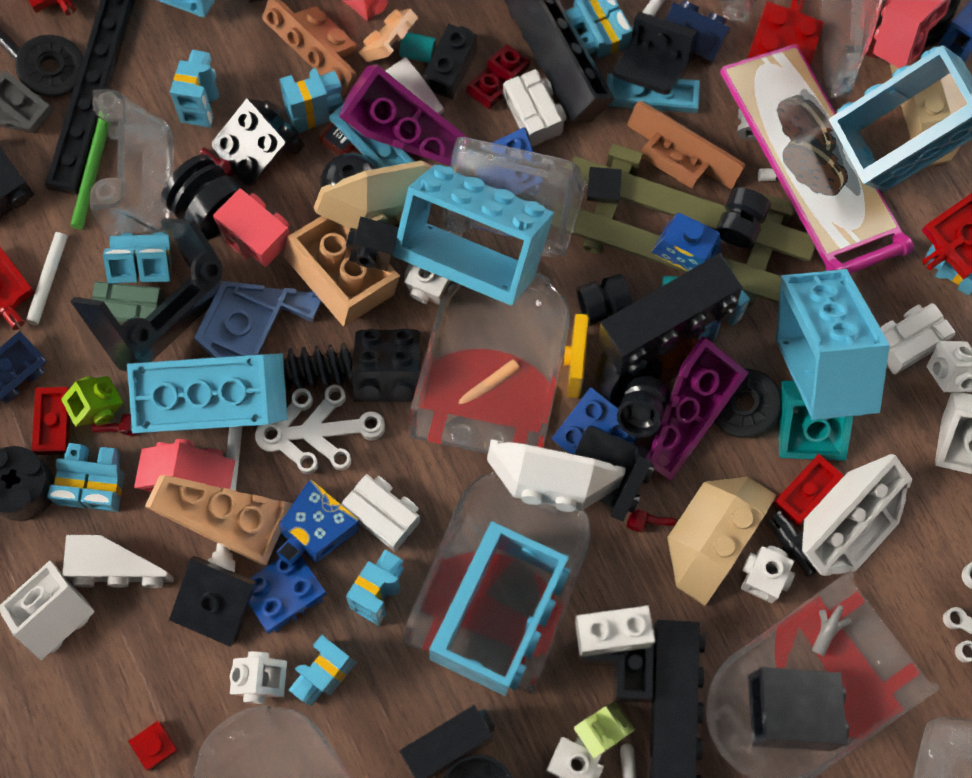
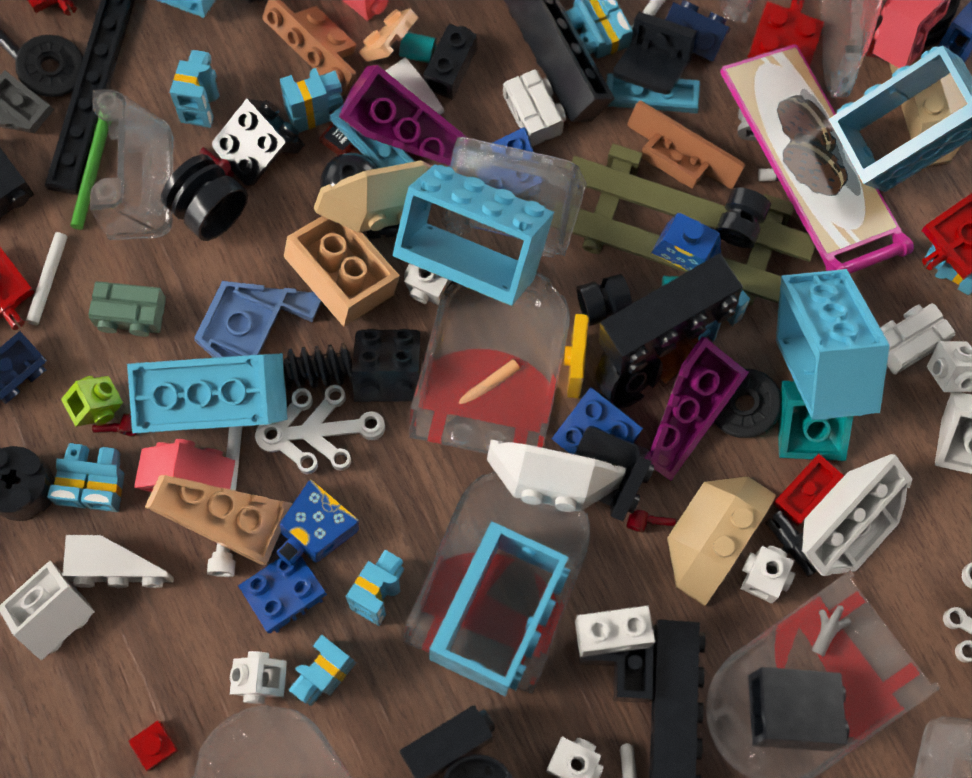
red plate [32,387,70,455] -> none
black windscreen [70,218,223,372] -> none
medium azure hips [103,232,173,283] -> none
black plate [169,555,257,647] -> none
coral brick [213,188,290,268] -> none
white brick [341,474,420,552] -> none
black brick [346,216,399,271] -> none
dark red slope [466,44,531,110] -> none
yellowish green slope [574,701,635,758] -> none
black tile [587,167,622,204] -> none
black wheel [617,376,669,438] -> none

